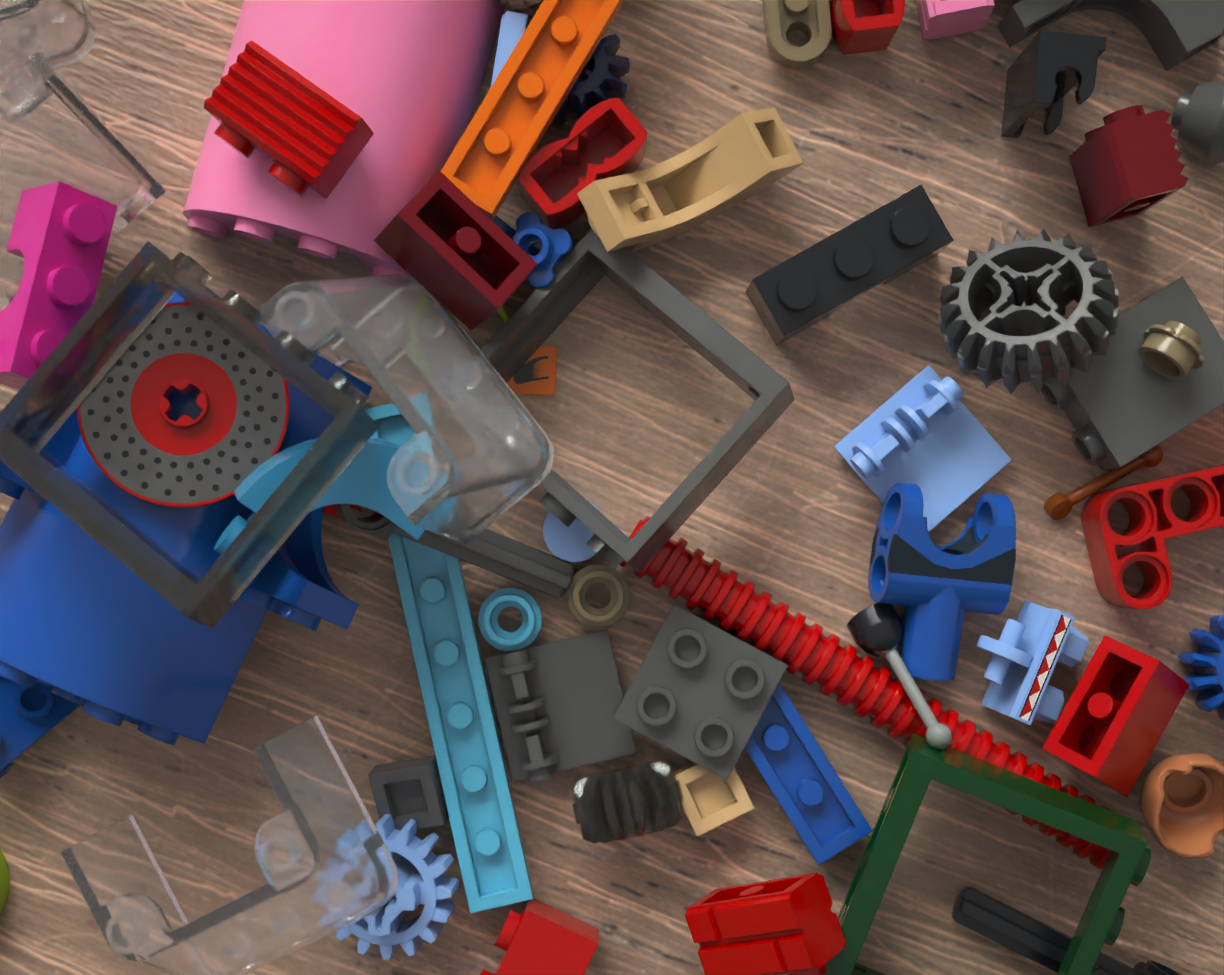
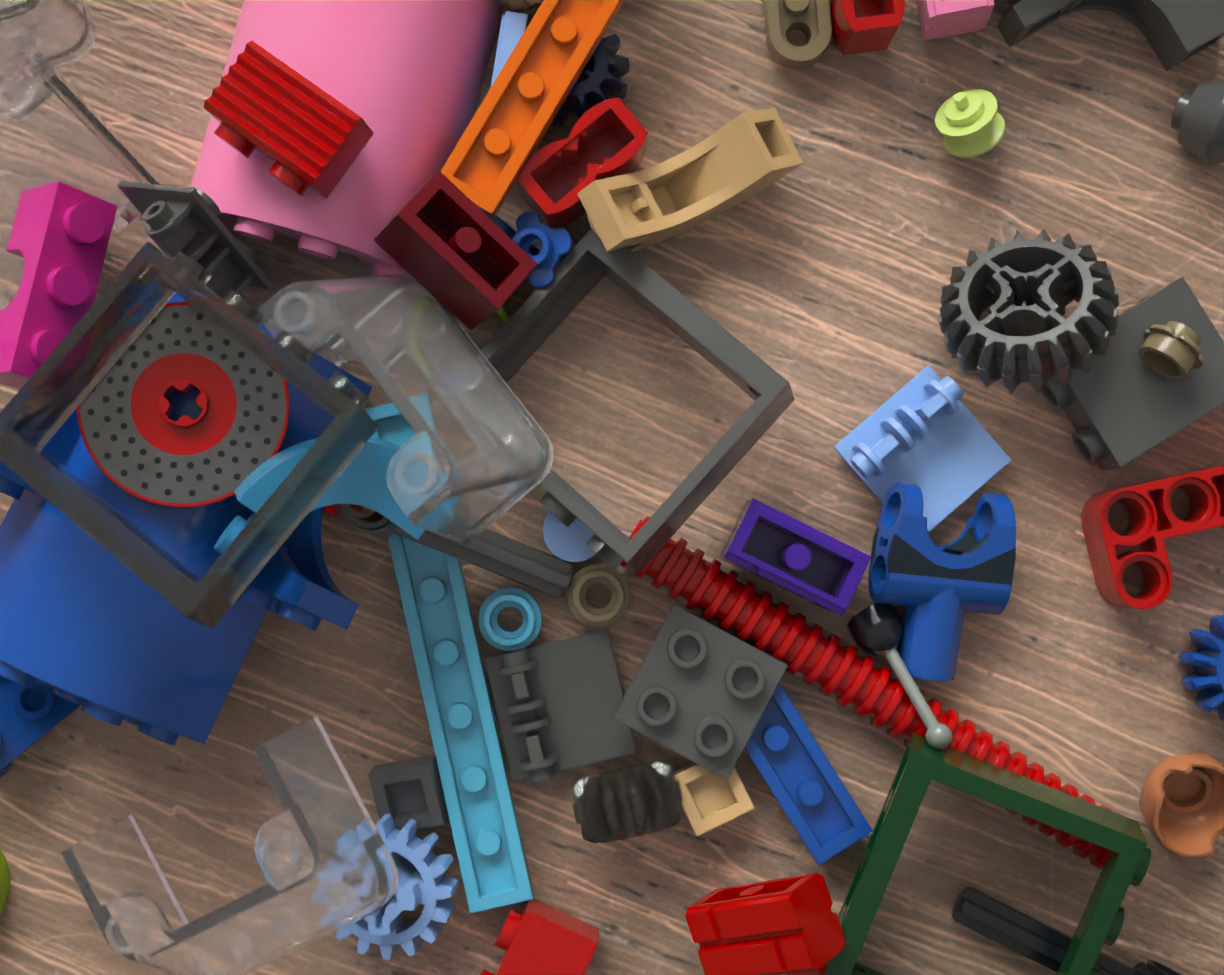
orange sticker [506,346,557,396] -> none
black arch [746,185,954,346] -> none
light blue hips [976,600,1089,725] -> none
black hinge [1001,30,1106,138] -> none
red brick [1042,635,1189,797] -> none
dark orange hinge [1044,445,1163,520] -> none
dark red brick [1069,105,1189,227] -> none
none -> dark grey hinge [117,181,273,314]
none -> dark purple brick [720,498,871,616]
none -> yellowish green wheel [935,89,1006,158]

